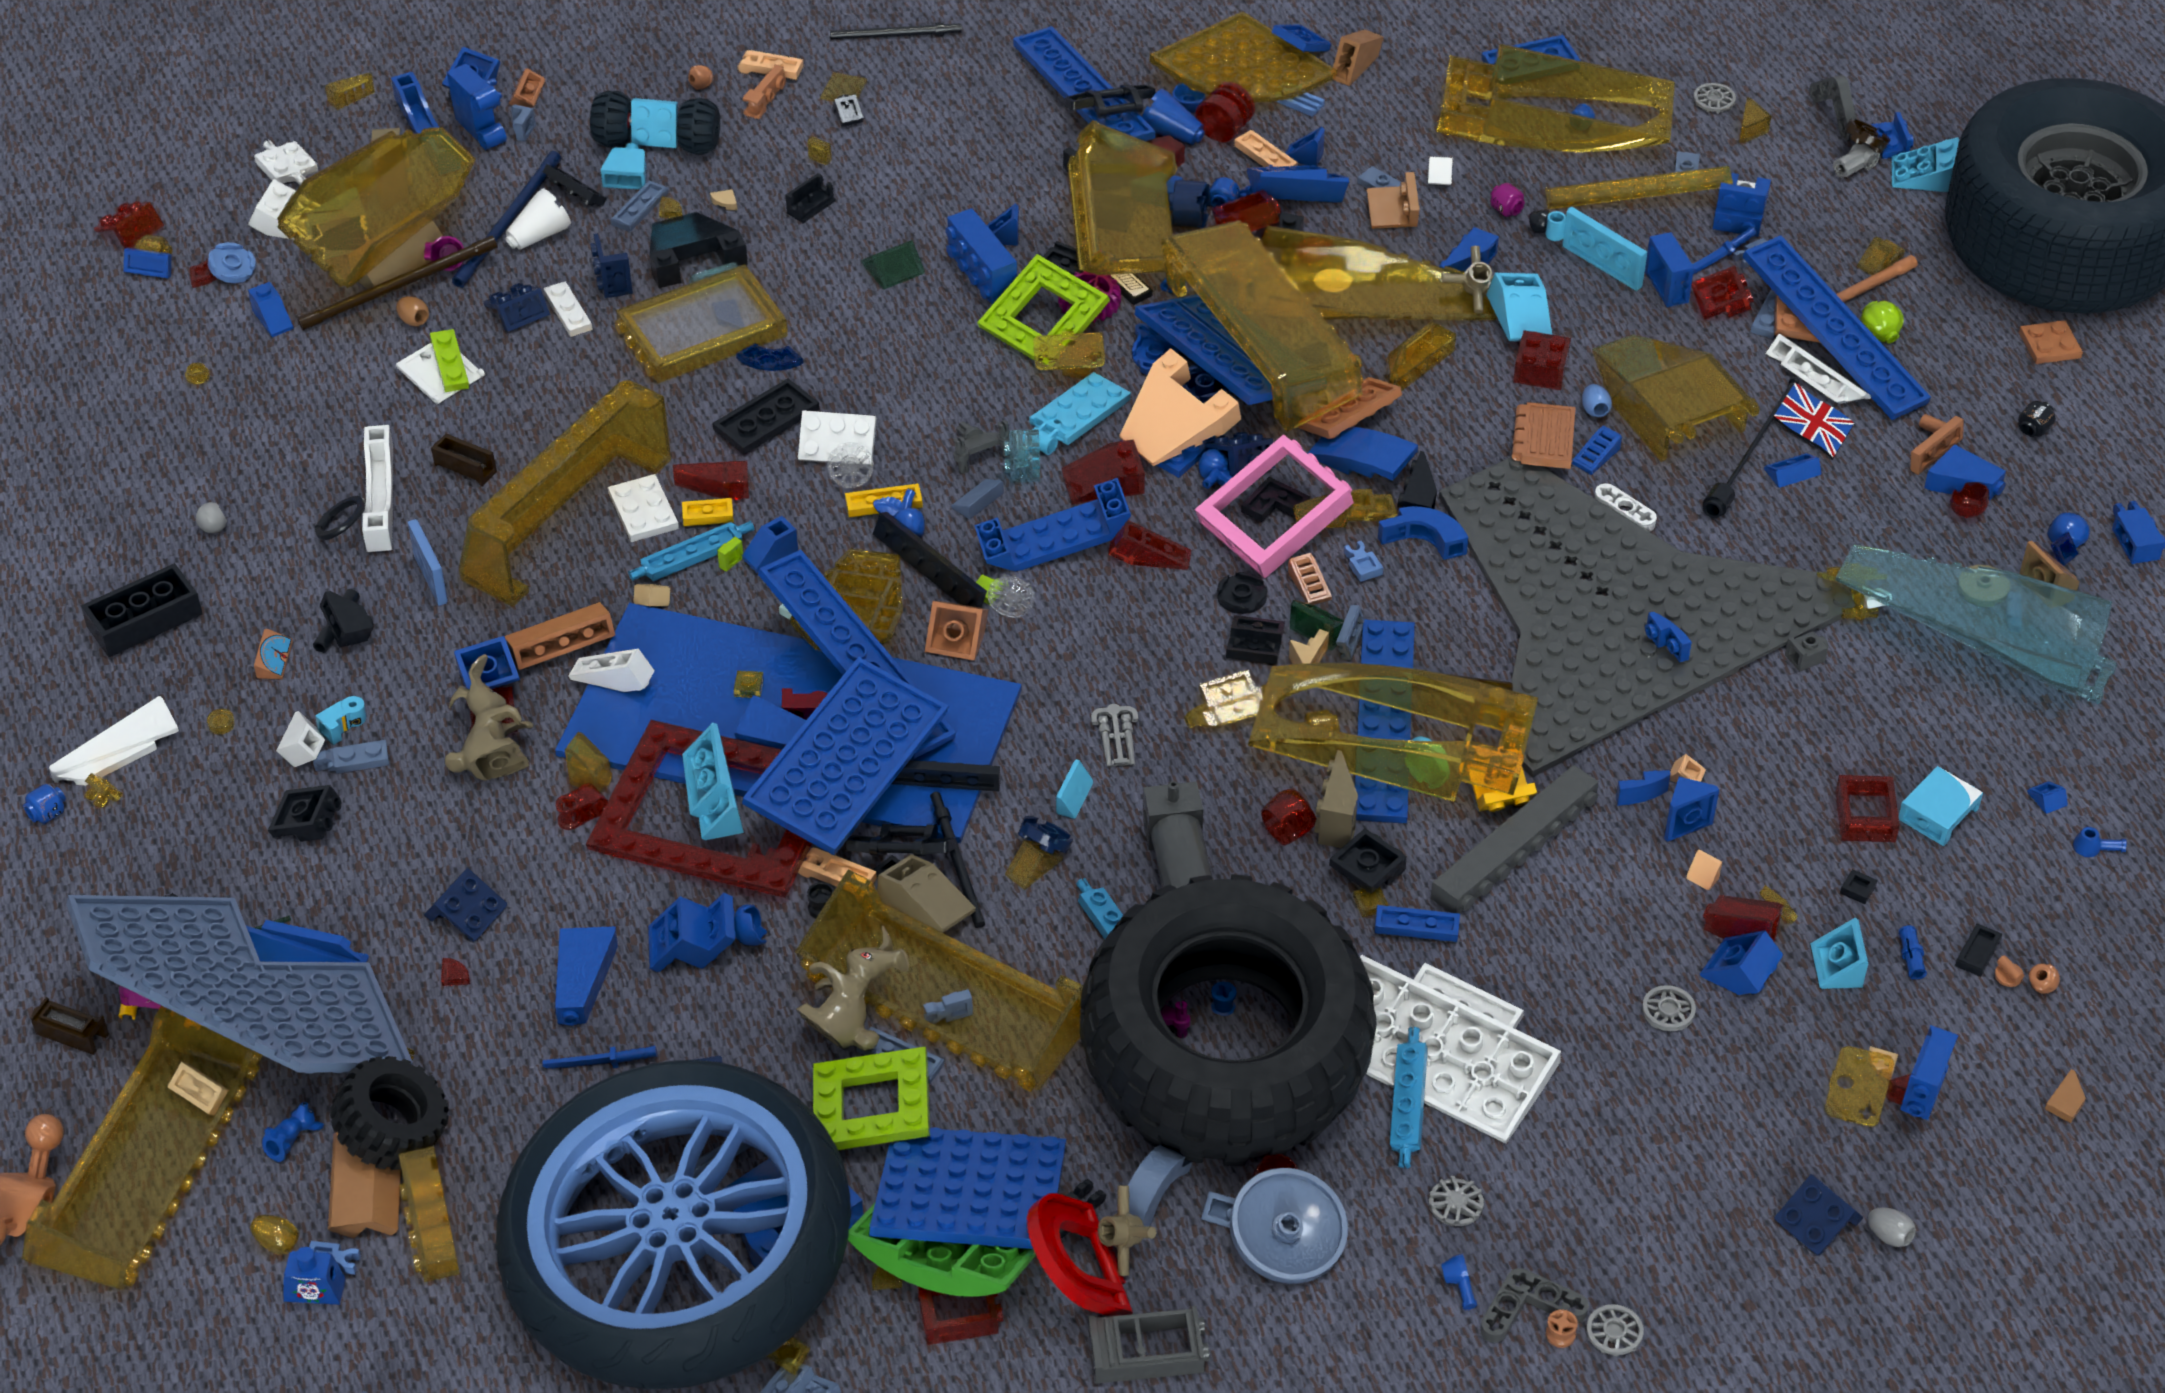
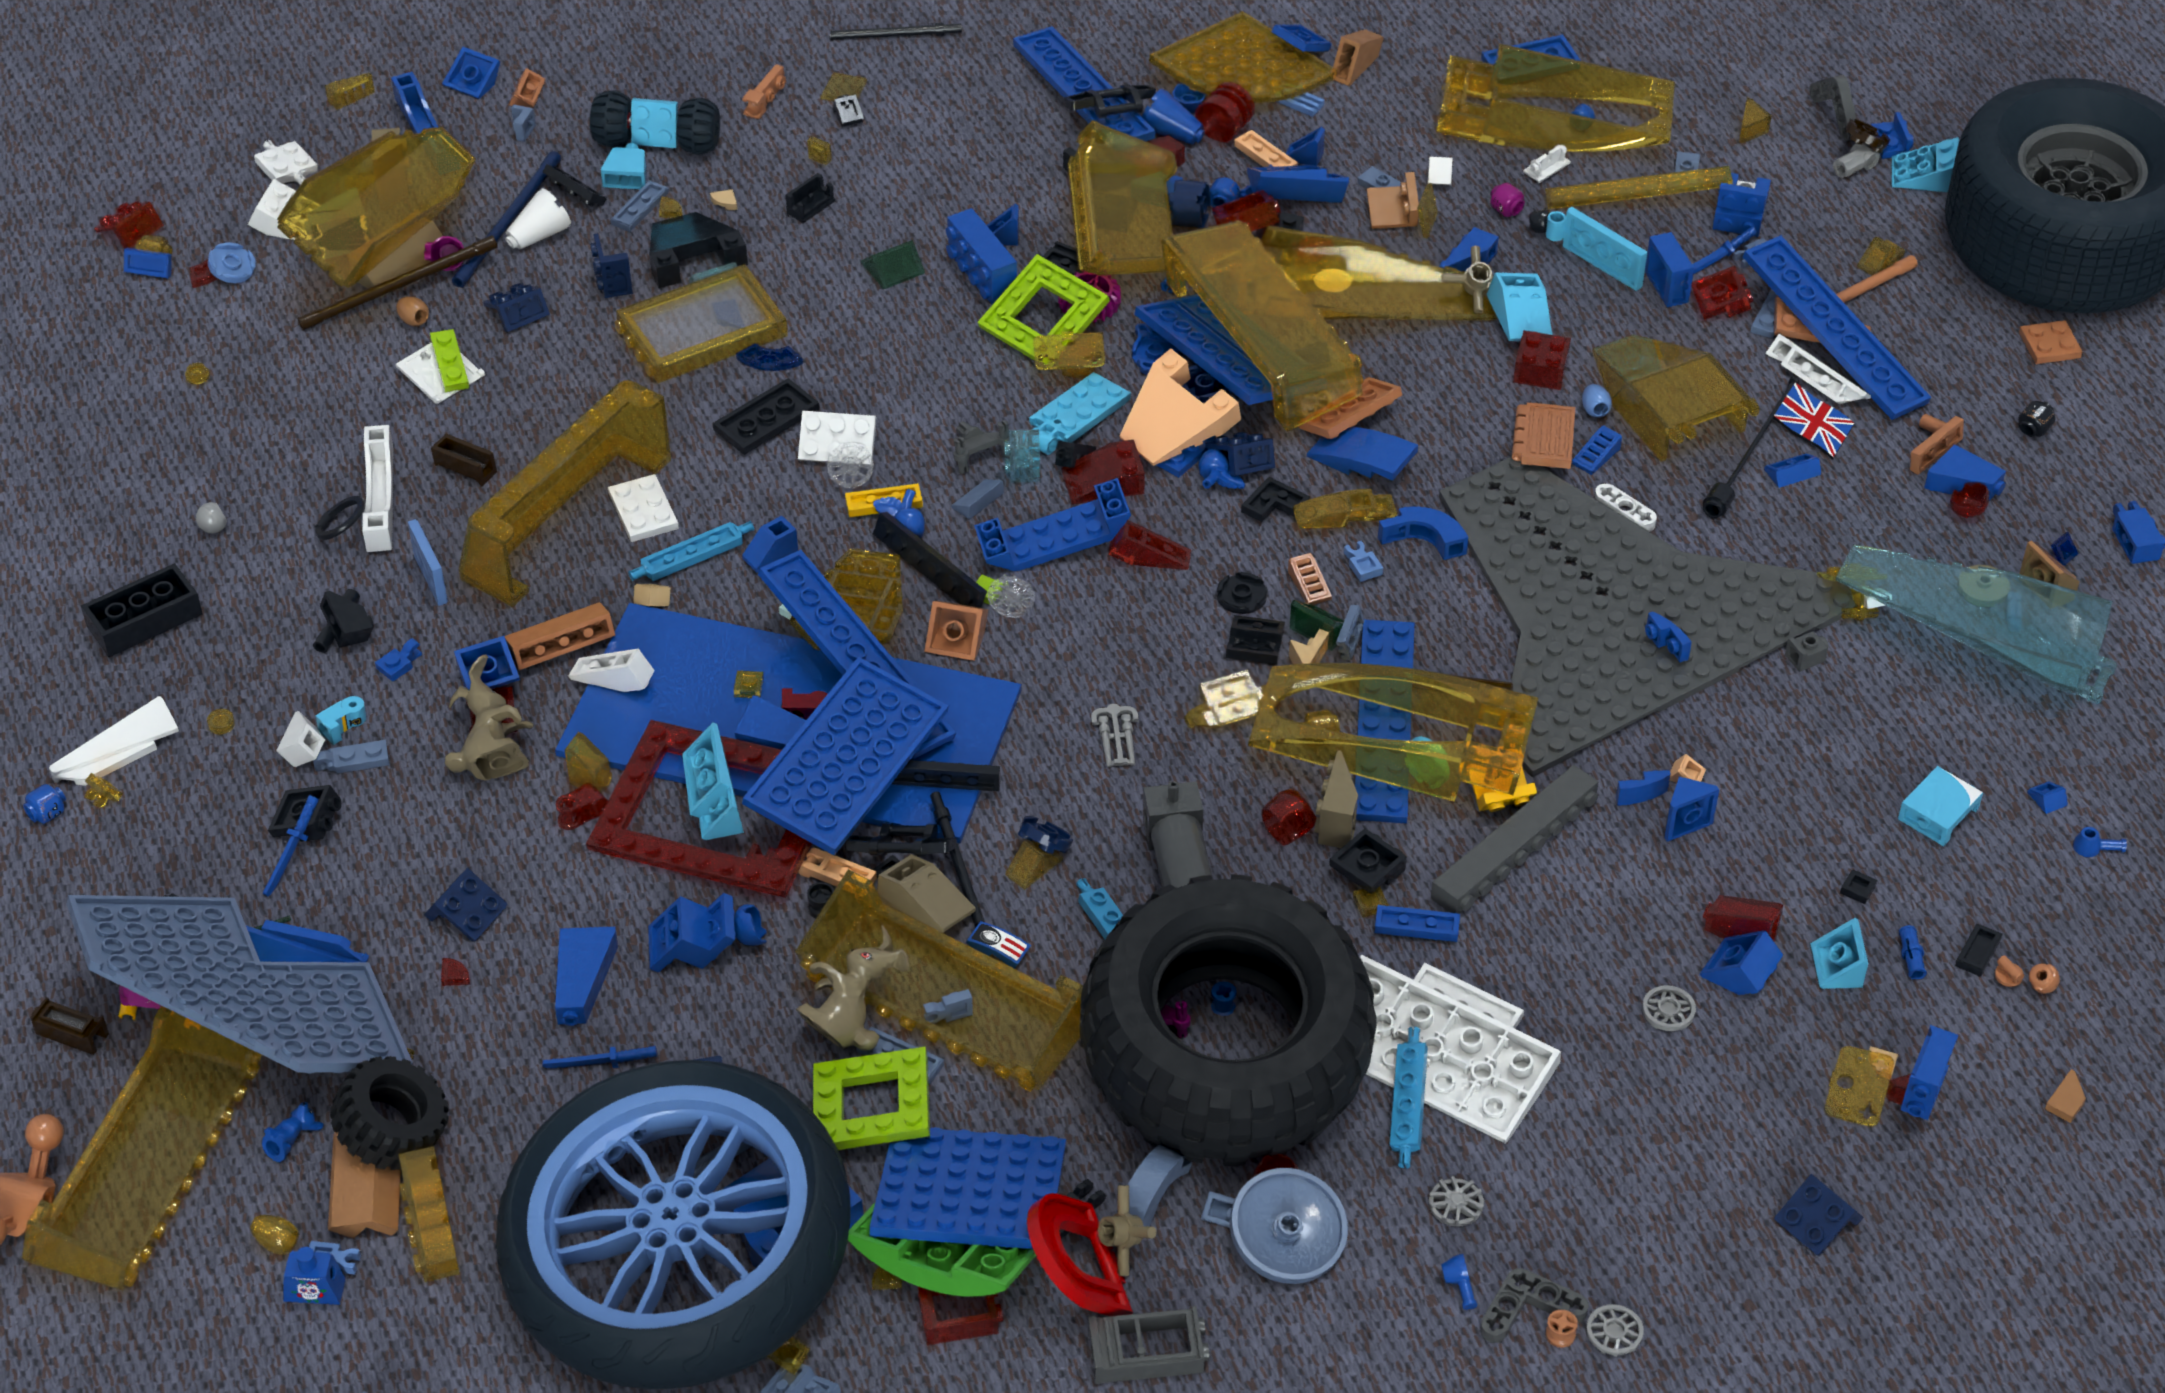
tan plate [168,1062,229,1115] -> none
blue slope [248,282,294,337] -> none
slope [254,629,293,679] -> none
blue piece [446,64,507,150] -> none
white plate [543,282,592,337] -> none
clear red slope [673,461,749,500] -> none
yellow plate [682,498,734,526] -> none
nougat piece [688,65,713,90] -> none
lime plate [717,537,743,572] -> none
light nougat plate [738,50,804,80] -> none
medium azure slope [1056,759,1093,818] -> none
tile [1106,265,1153,305] -> none
bright pink window [1195,434,1354,578] -> none
clear yellow wedge [1386,321,1456,391] -> none
black slope [1397,451,1437,509] -> none
light nougat slope [1687,850,1722,890] -> none
light grey wheel [1693,83,1736,114] -> none
clear yellow tile [1759,885,1798,924] -> none
clear red window [1835,775,1900,842] -> none
lime plant [1860,301,1904,344] -> none
light grey animal [1867,1208,1916,1247] -> none
blue hair [2047,512,2090,548] -> none
none -> blue sword [263,795,319,896]
none -> blue plate [375,638,422,682]
none -> slope [966,921,1031,969]
none -> black bracket [1055,441,1096,468]
none -> clear yellow piece [1417,183,1438,239]
none -> white hinge [1523,145,1571,183]

